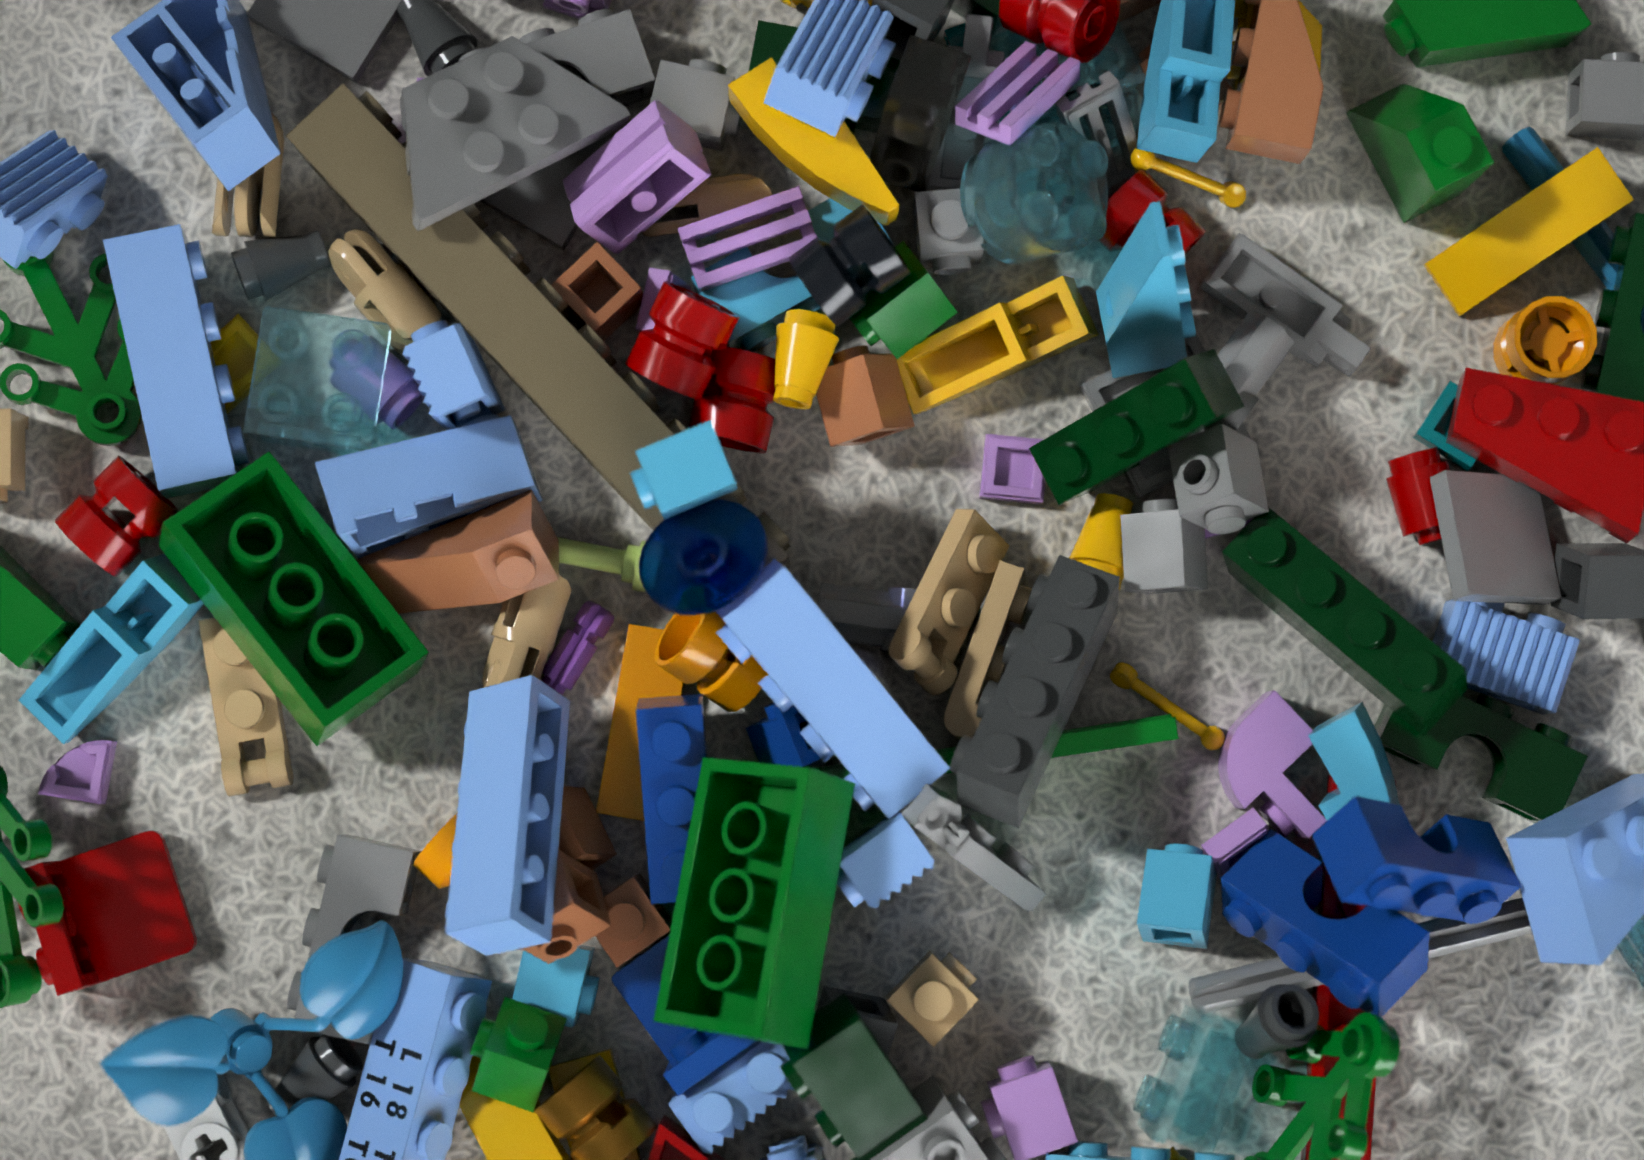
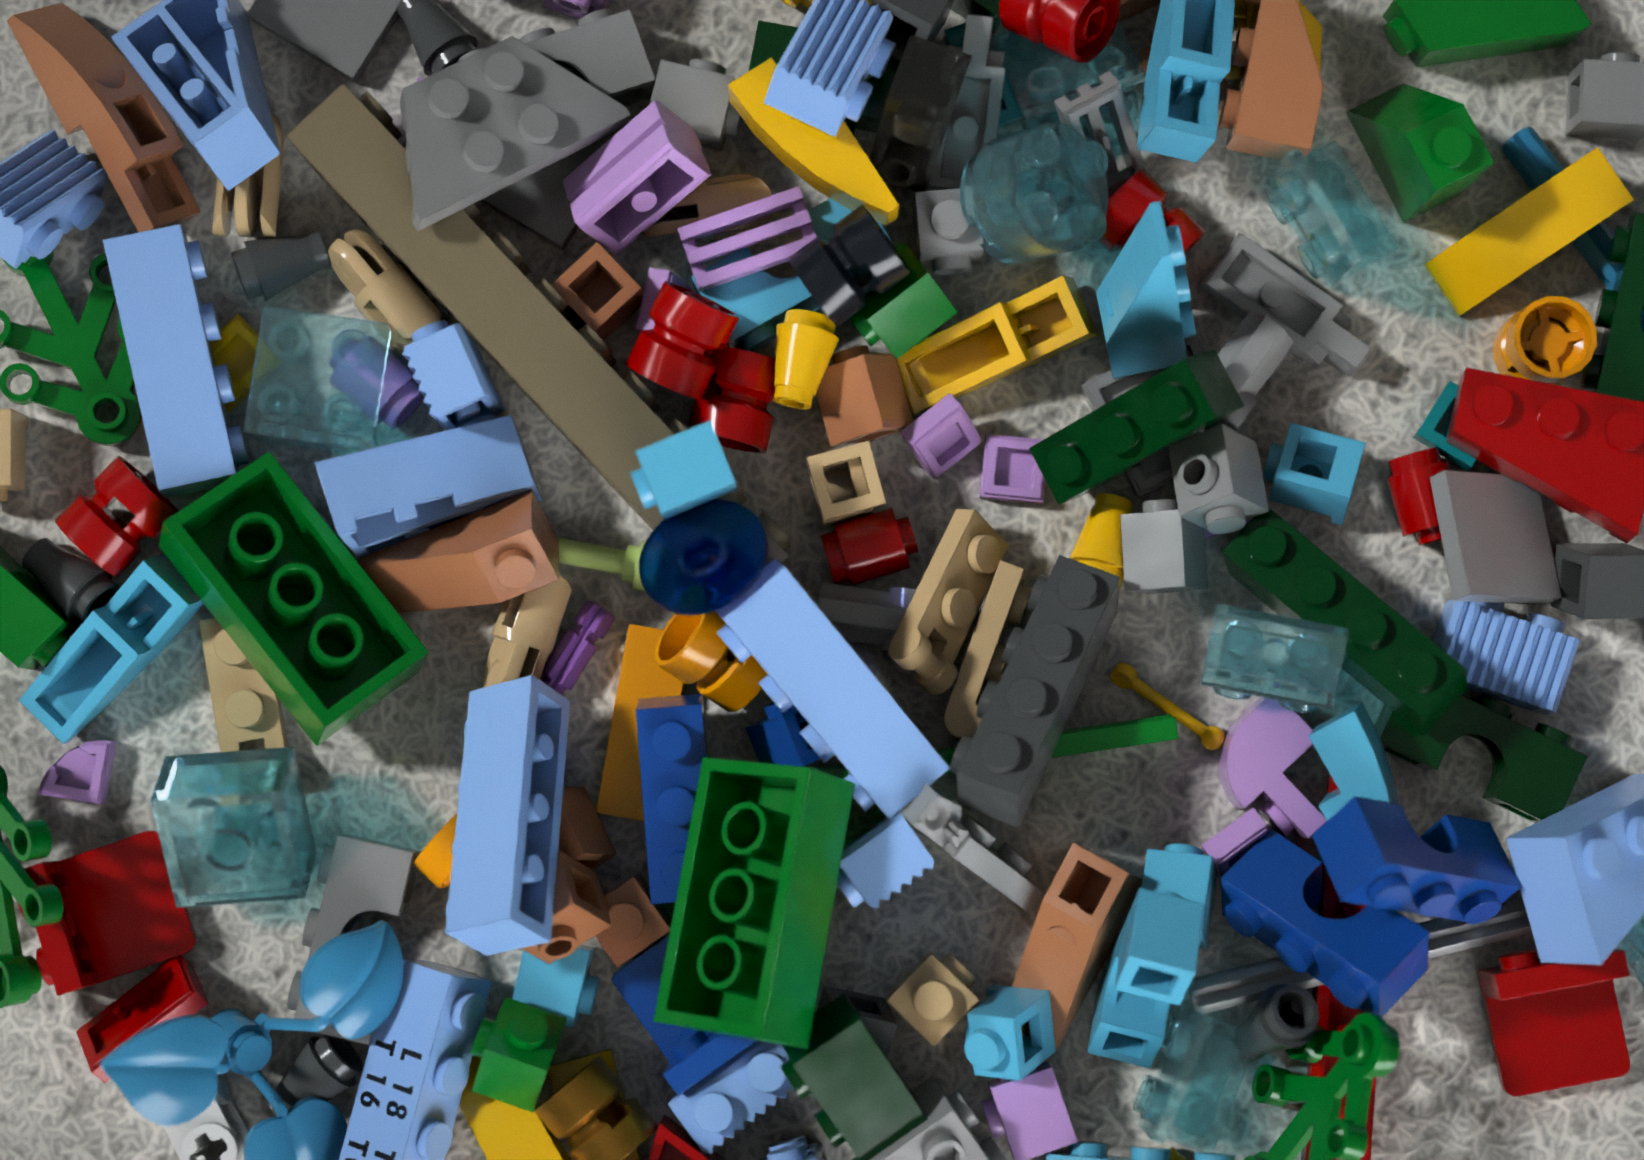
lavender tile [955,41,1080,146] -> none
yellow hinge [1130,148,1246,208] -> none
none -> nougat slope [7,3,201,232]
none -> dark grey cone [22,538,120,623]
none -> red plate [76,955,209,1083]
none -> clear light blue brick [150,747,317,908]
none -> tan brick [807,441,886,527]
none -> red brick [820,507,919,585]
none -> lavender tile [900,393,983,480]
none -> medium azure brick [964,985,1056,1081]
none -> nougat slope [1012,843,1143,1052]
none -> medium azure arch [1087,888,1205,1068]
none -> clear light blue bracket [1201,603,1348,713]
none -> medium azure brick [1263,423,1366,526]
none -> clear light blue bracket [1266,140,1398,289]
none -> red bracket [1477,949,1630,1096]

